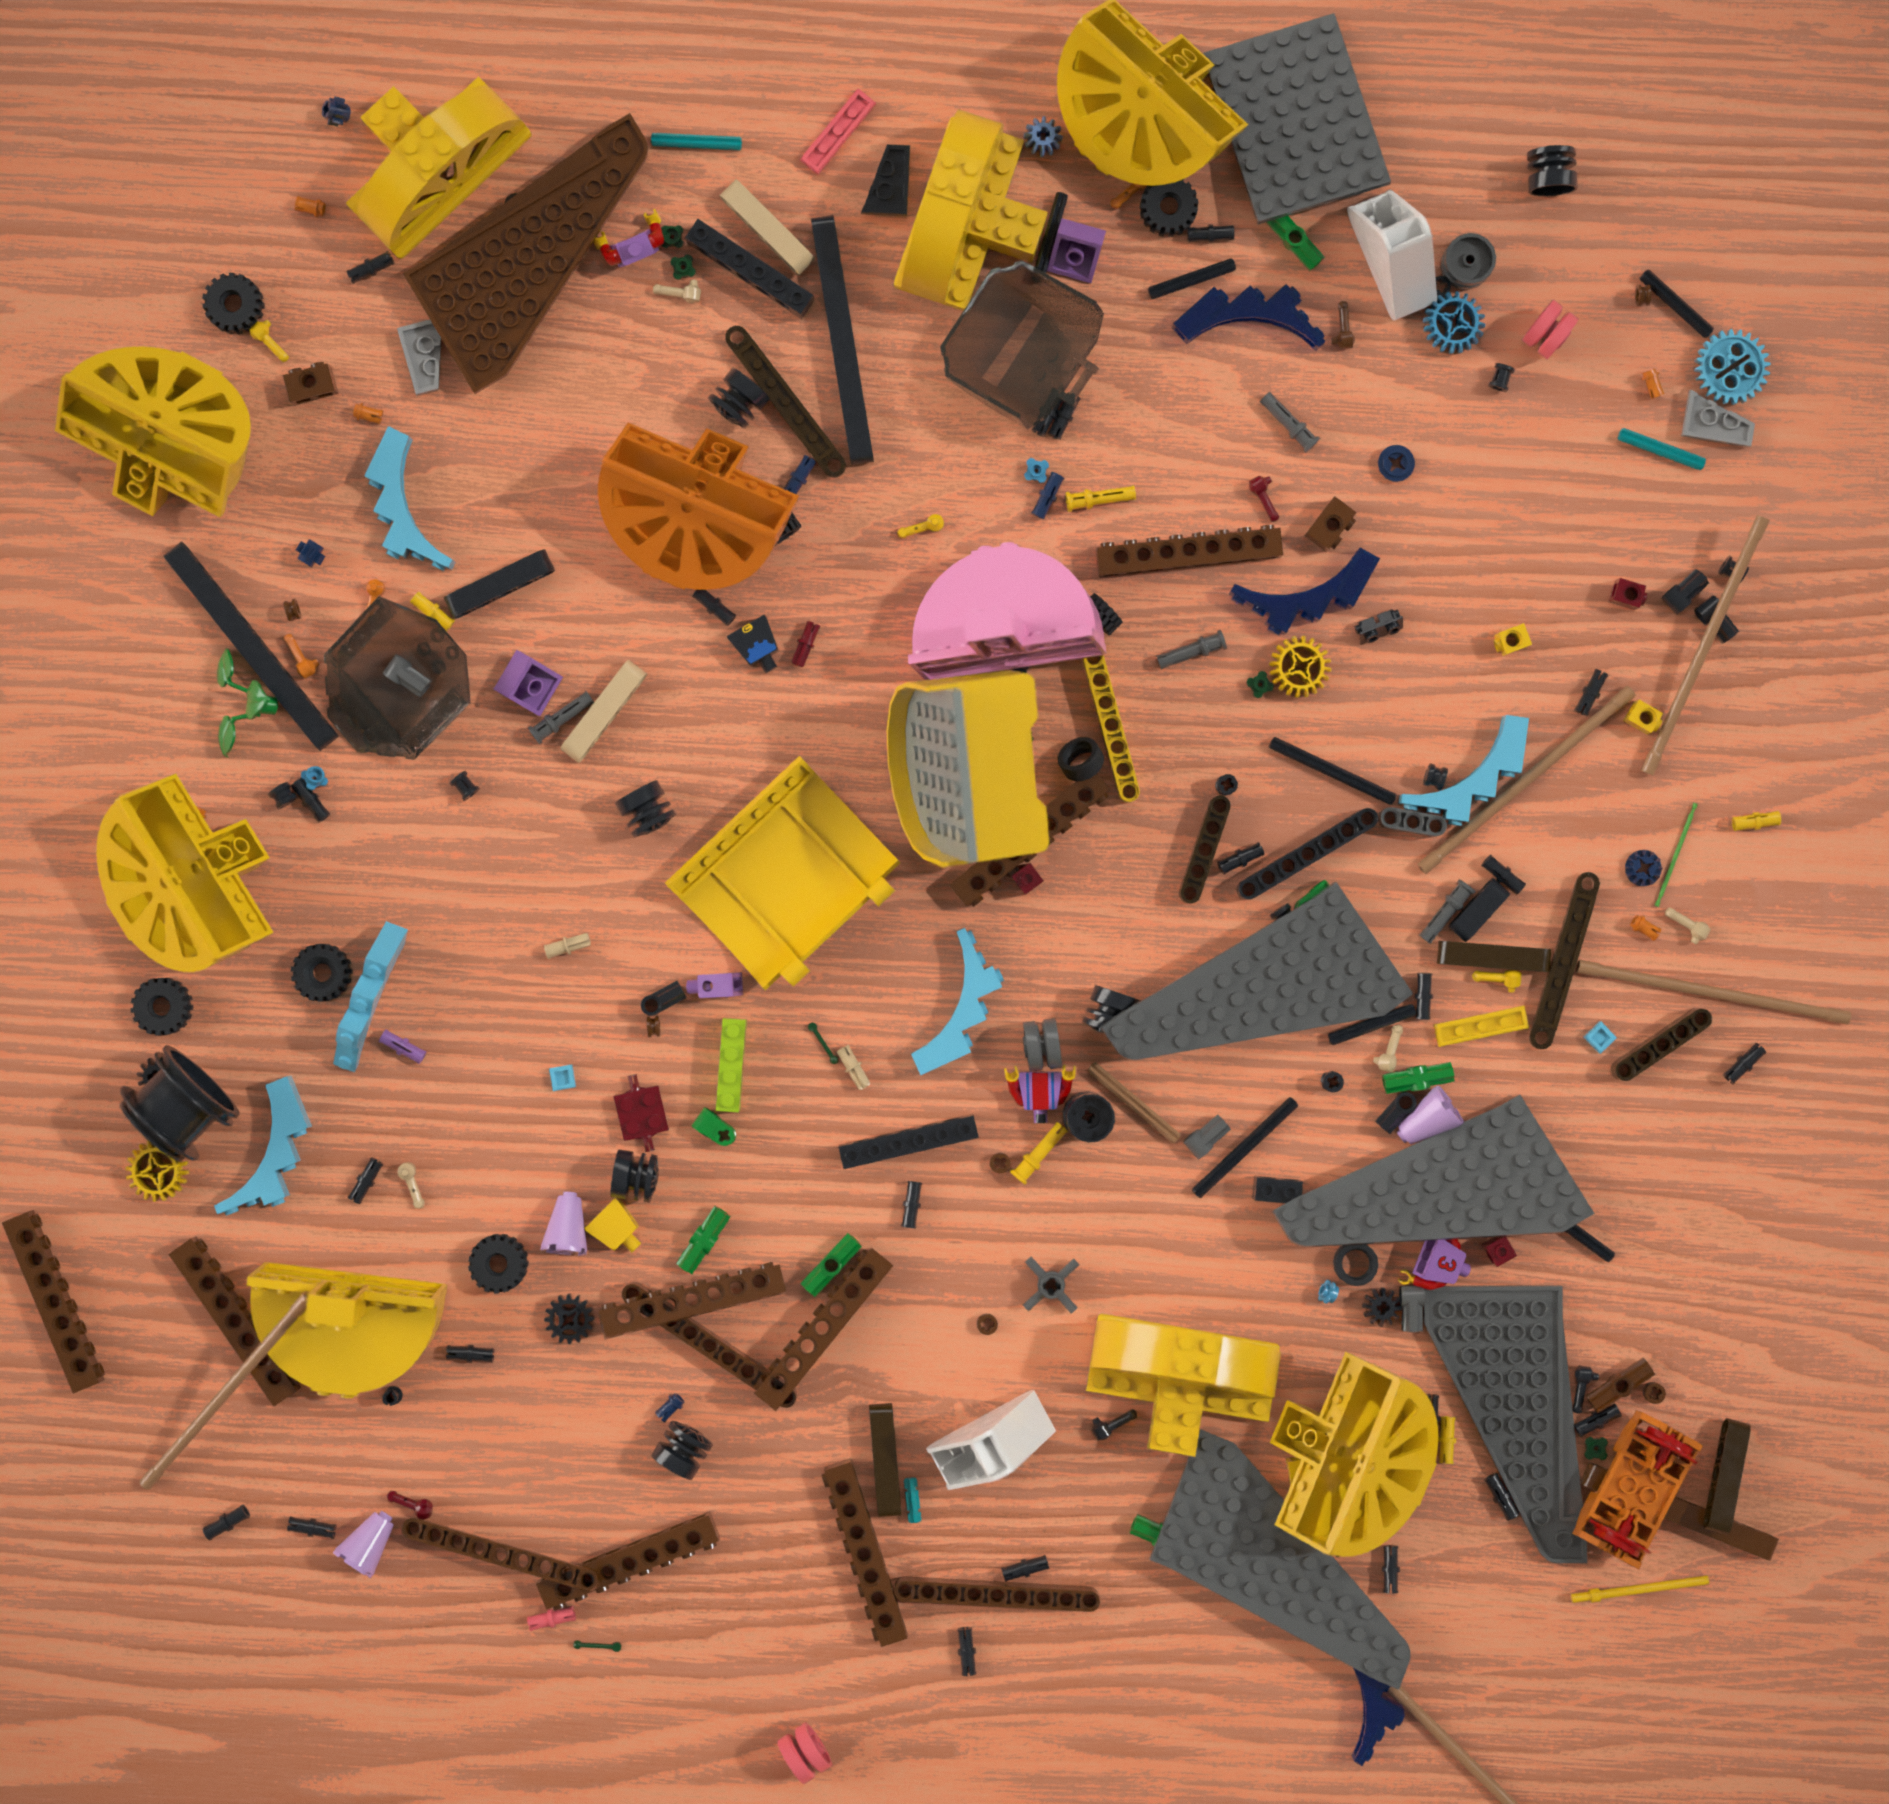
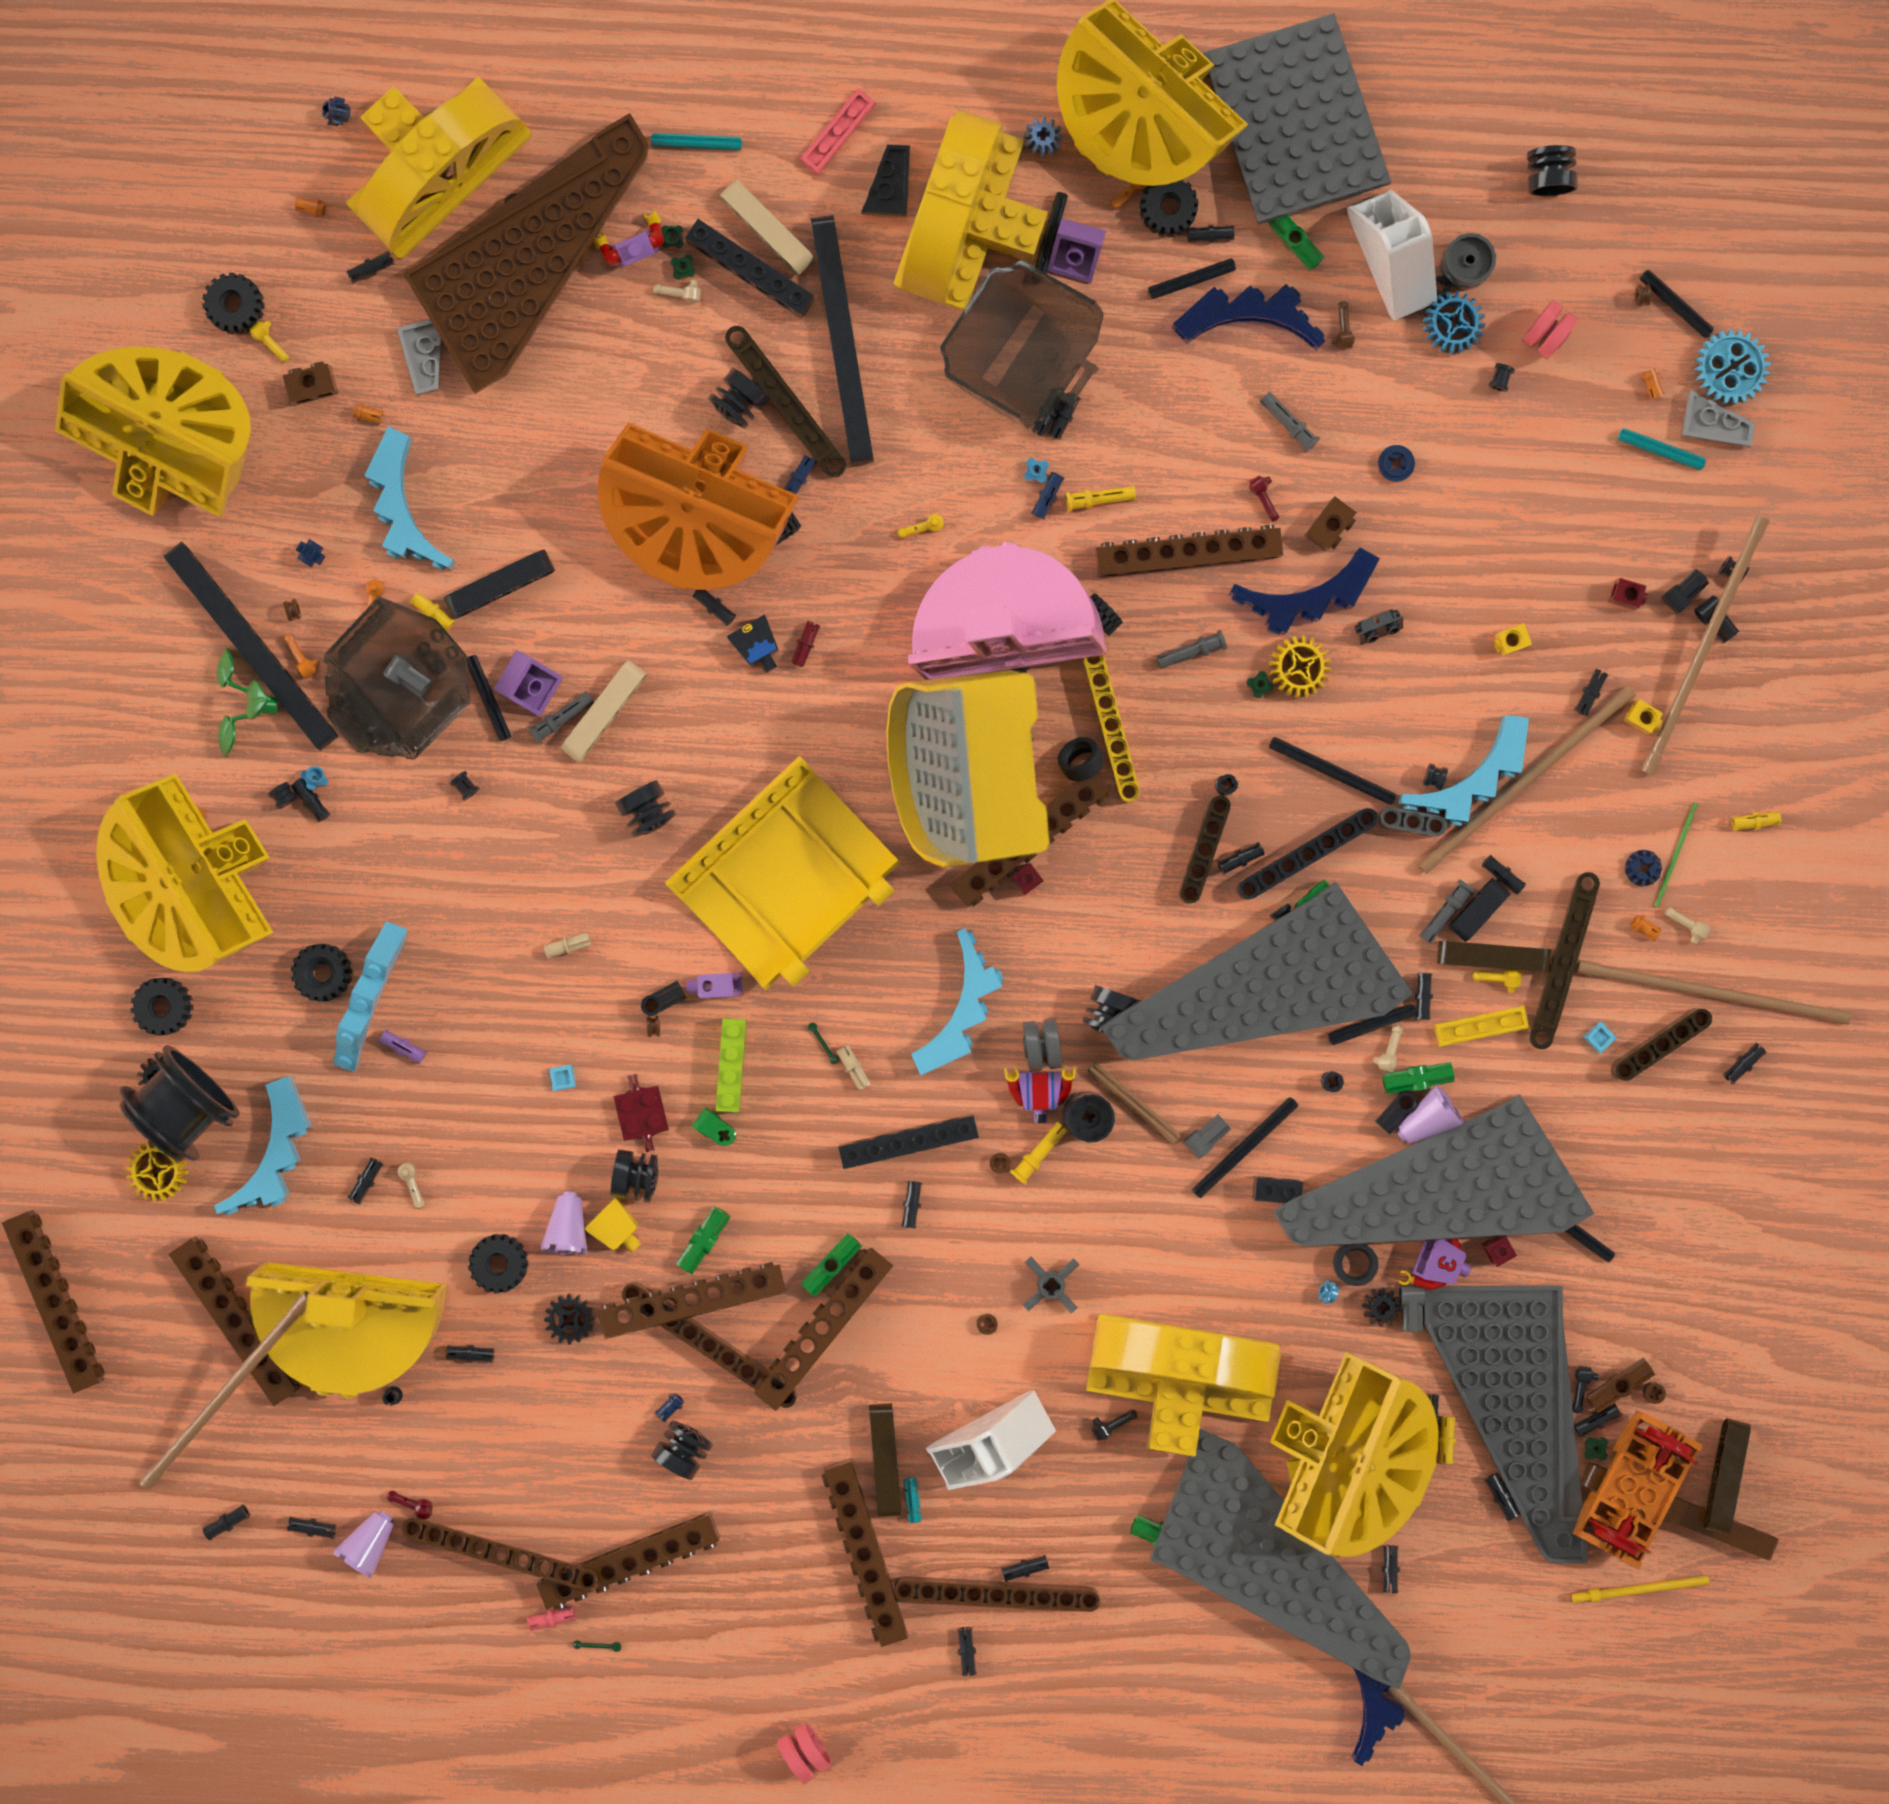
none -> black axle [465,655,511,741]

